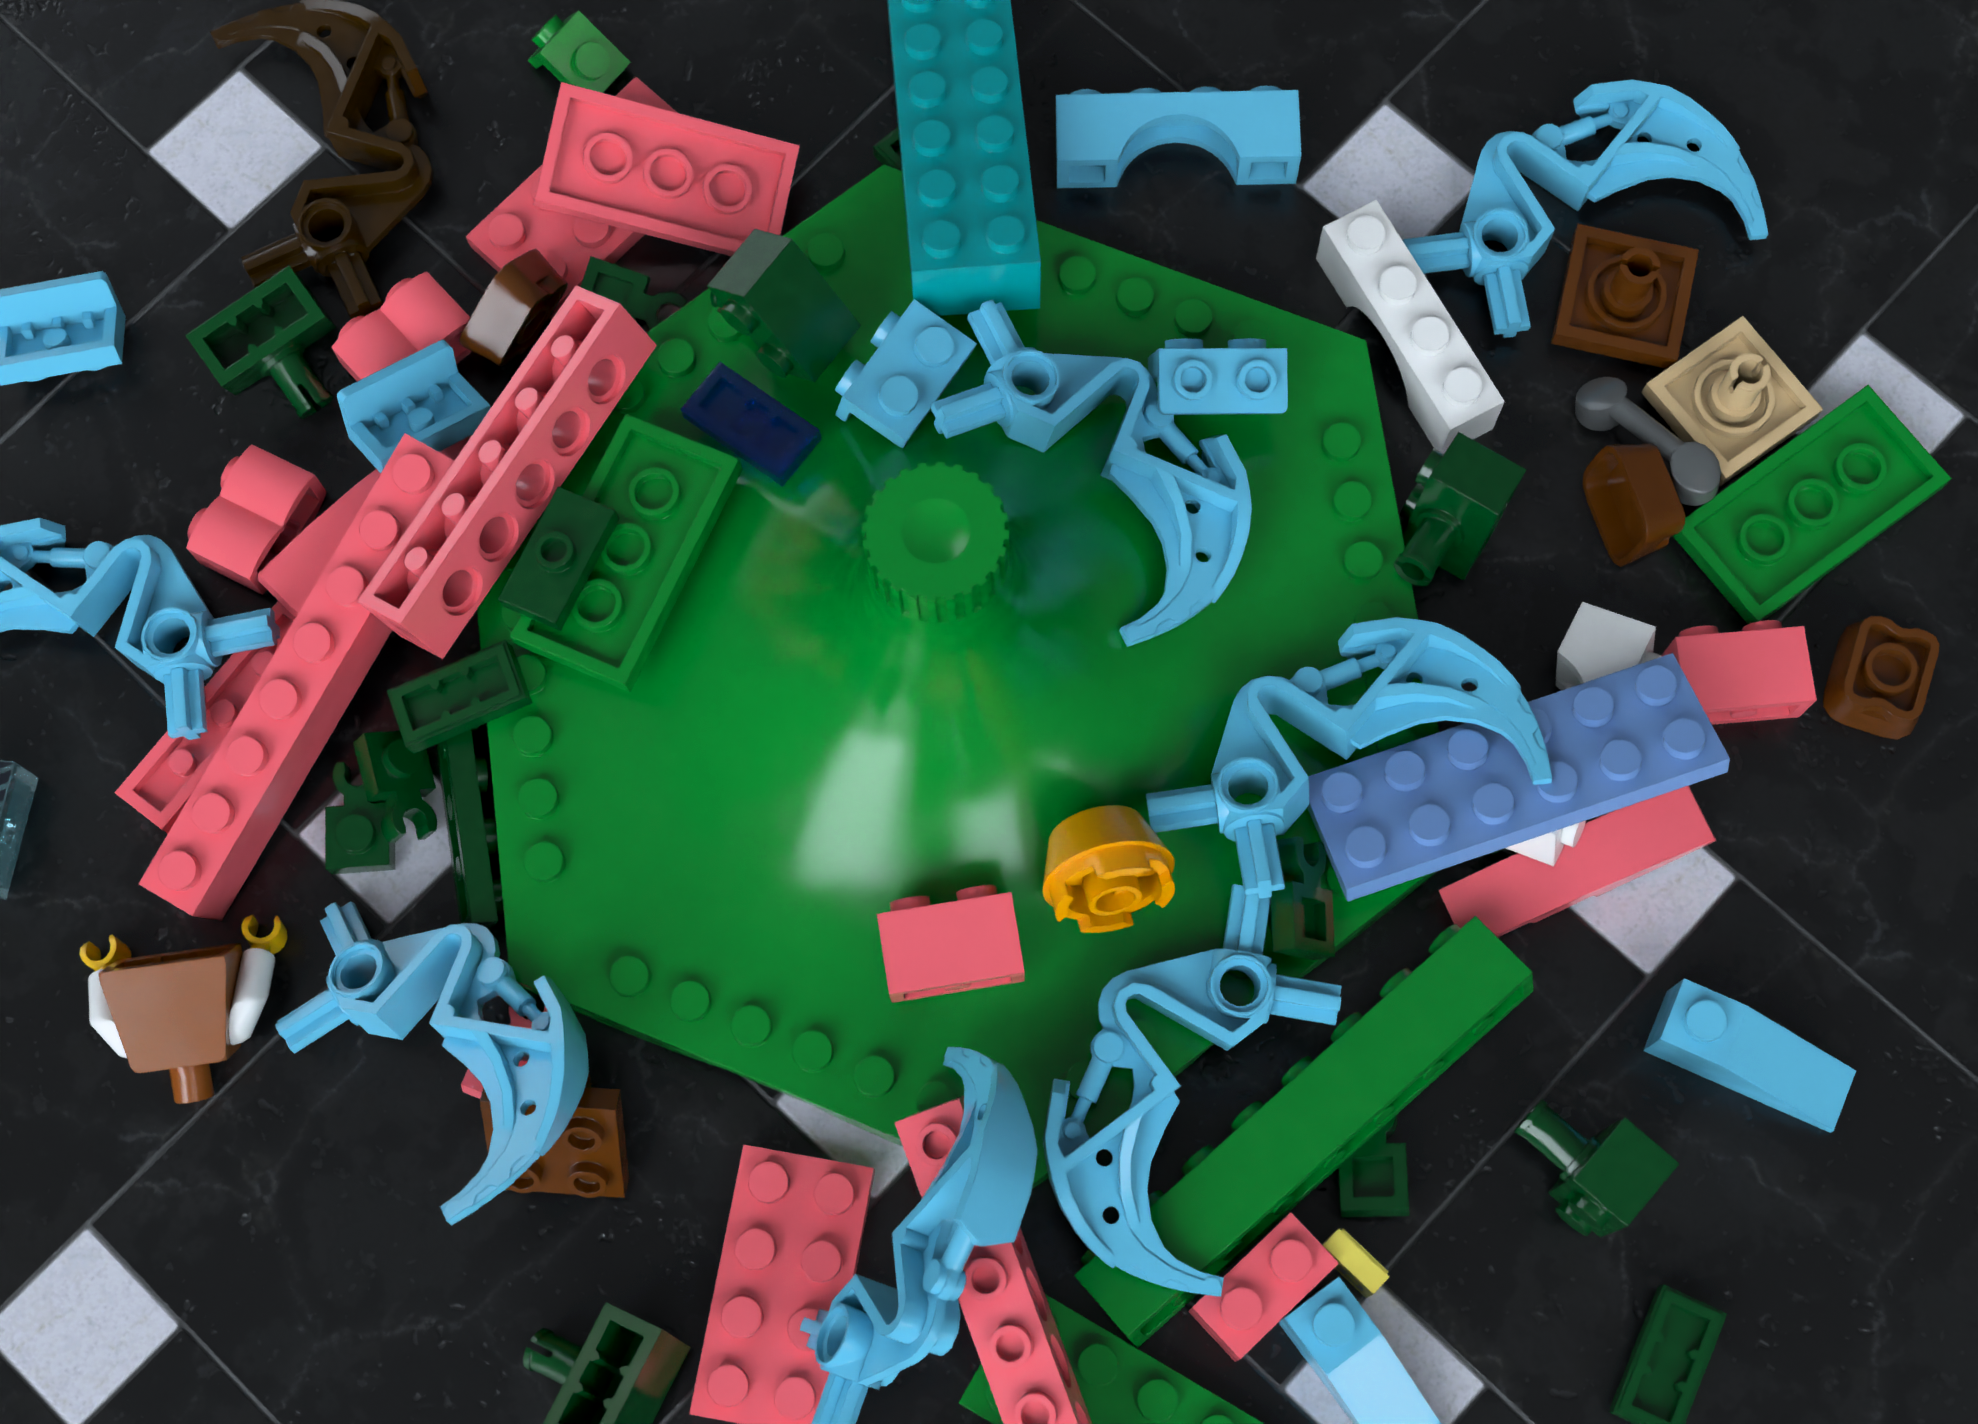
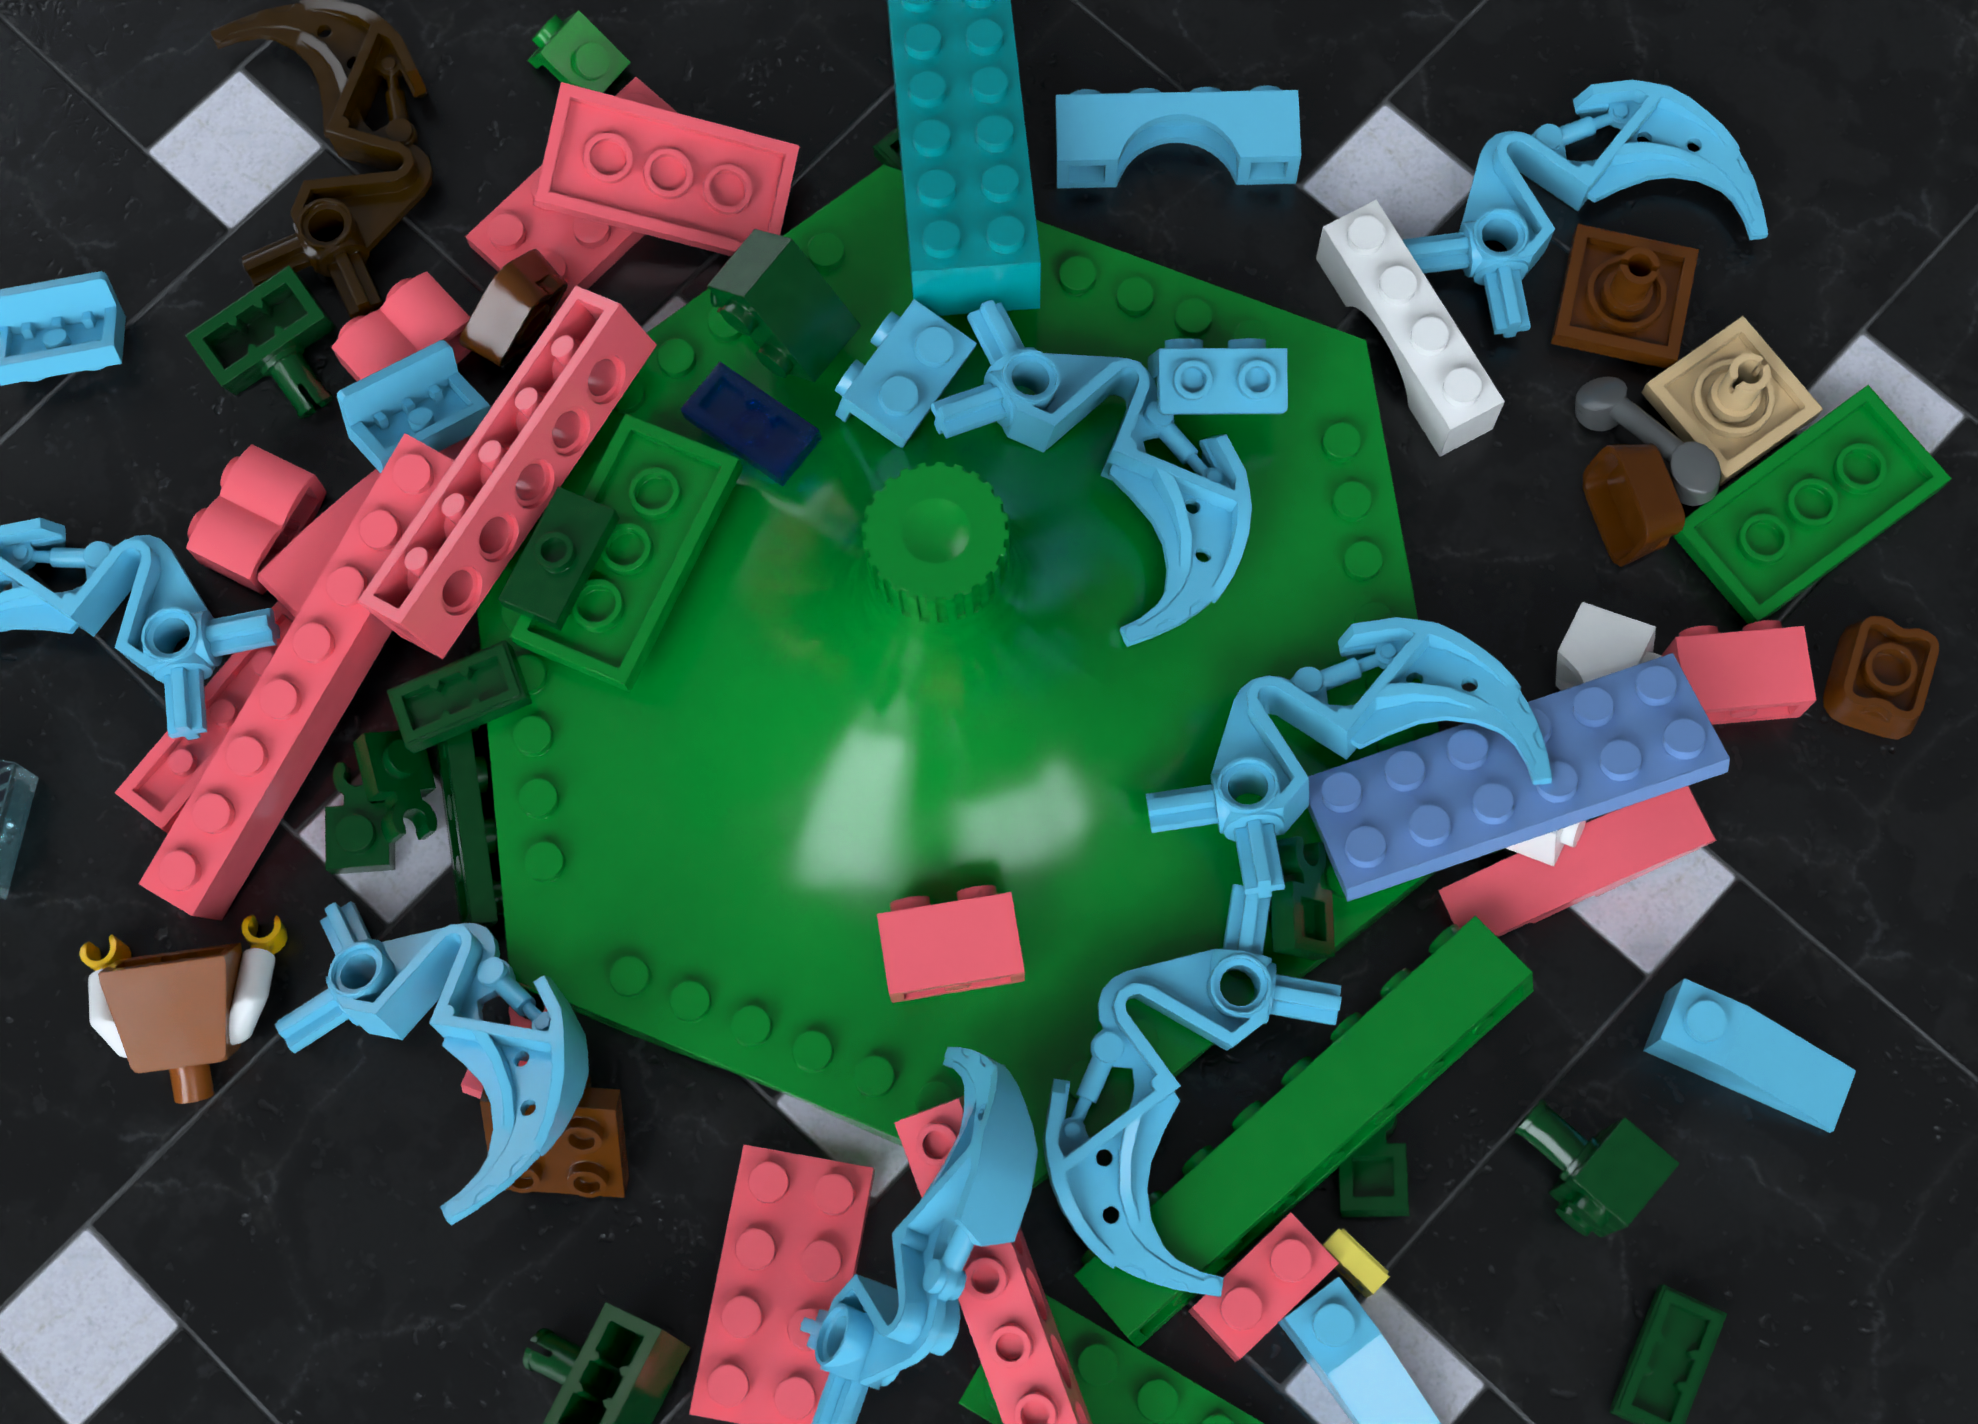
dark green plate [581,256,687,330] -> none
light orange cone [1043,805,1175,933] -> none
dark green brick [1394,432,1526,586] -> none

